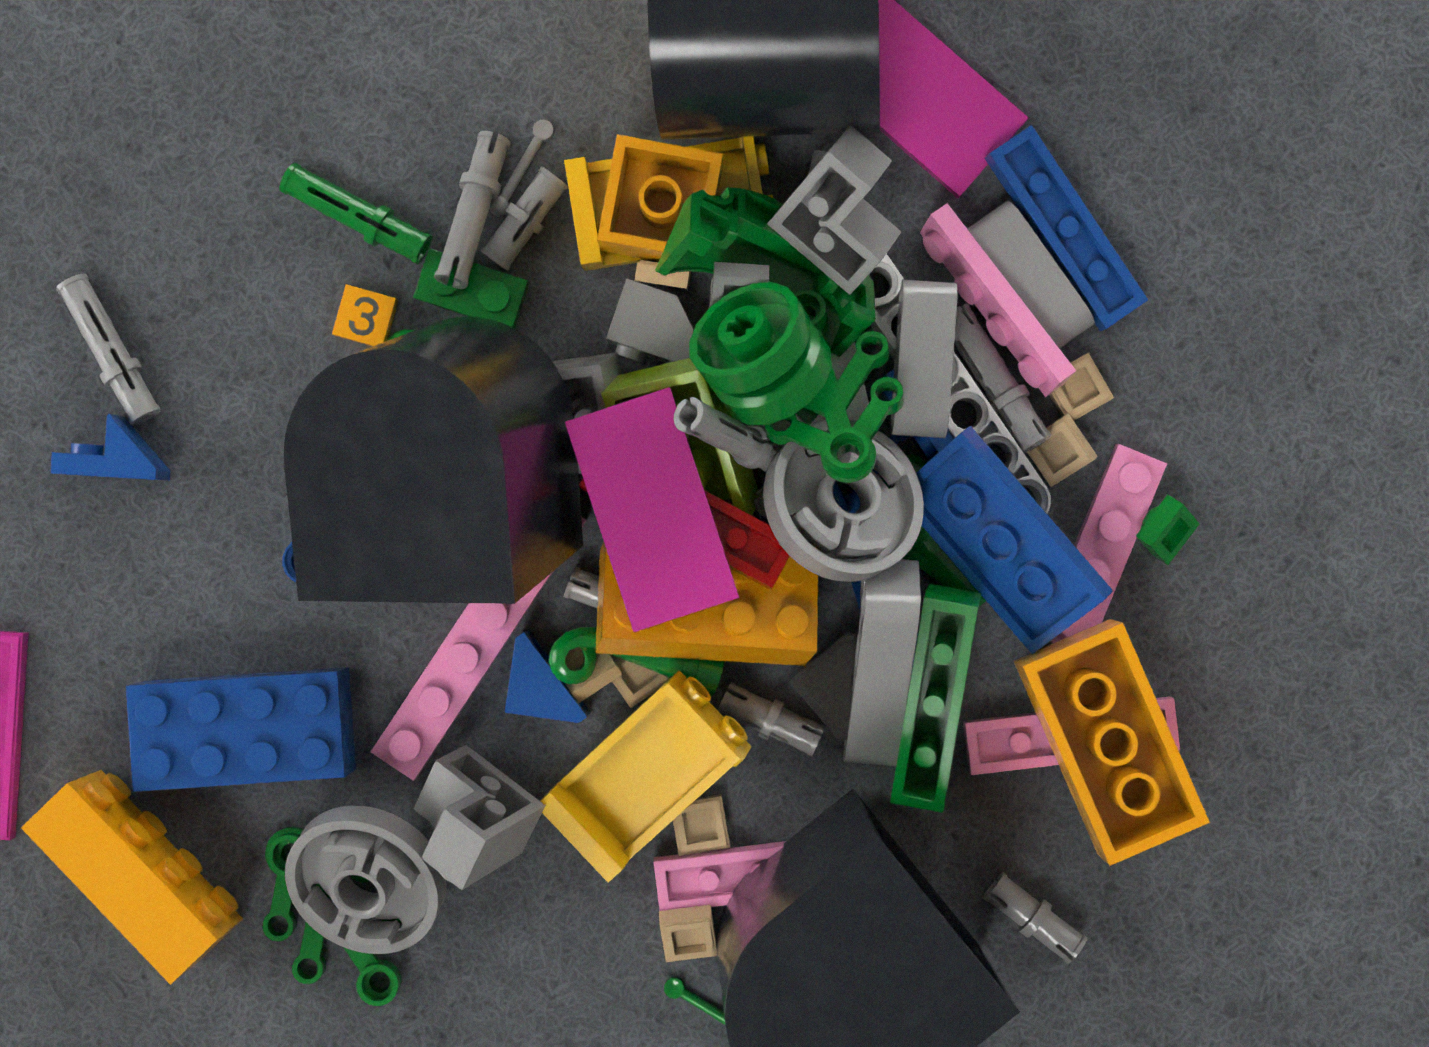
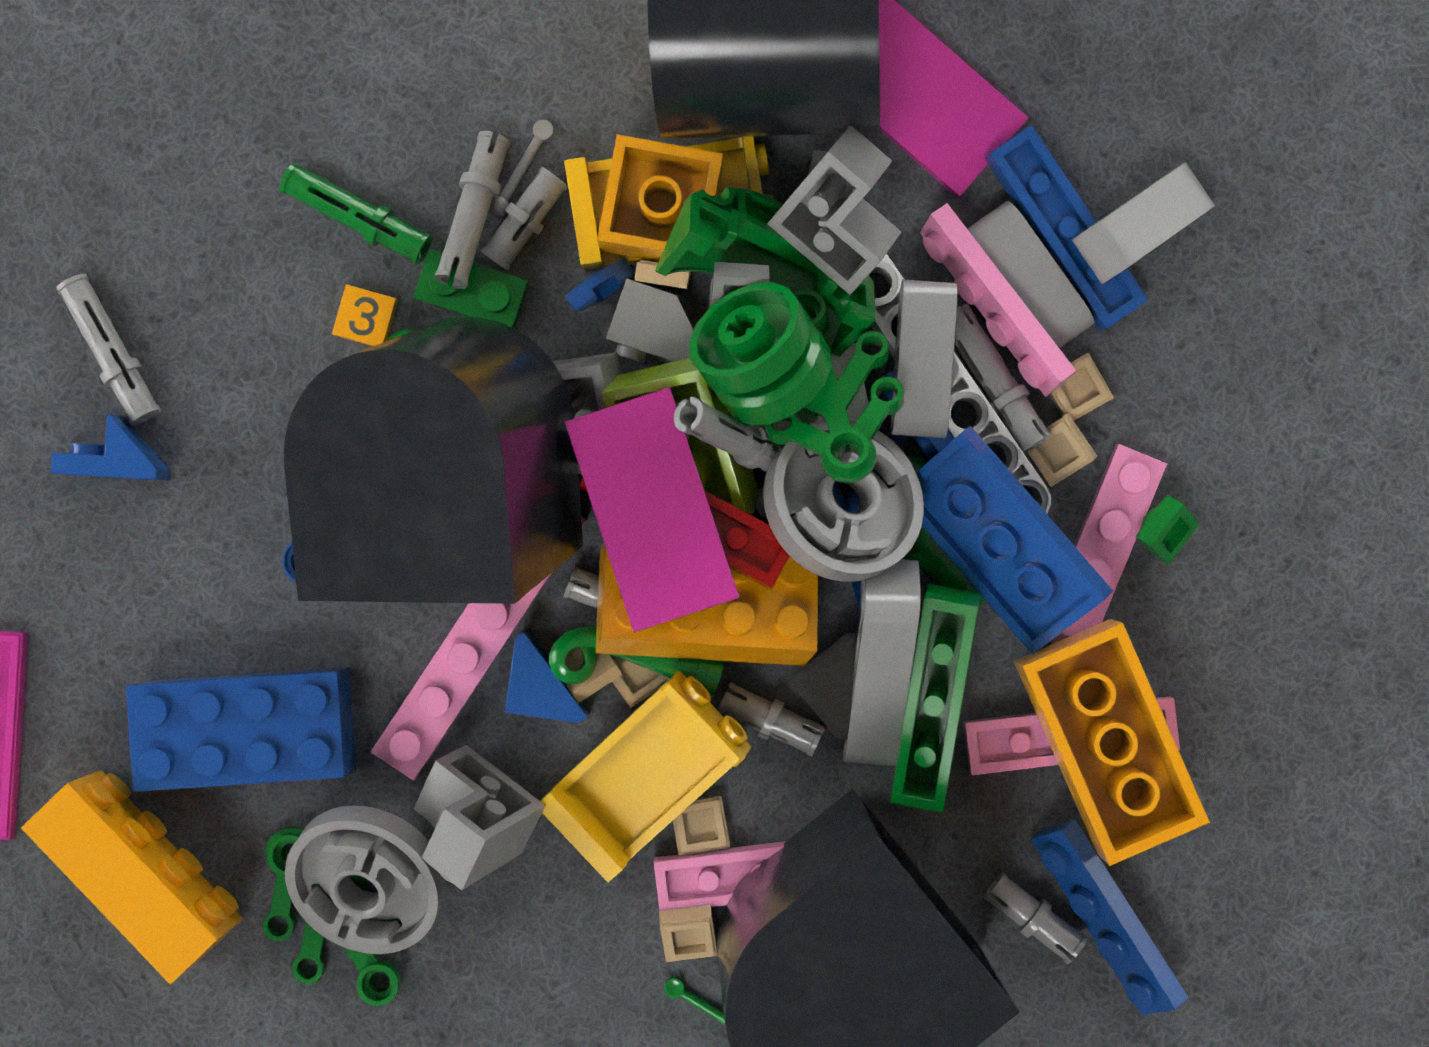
none -> blue tile [565,258,635,311]
none -> blue plate [1031,819,1188,1015]
none -> light grey beam [1072,162,1215,284]

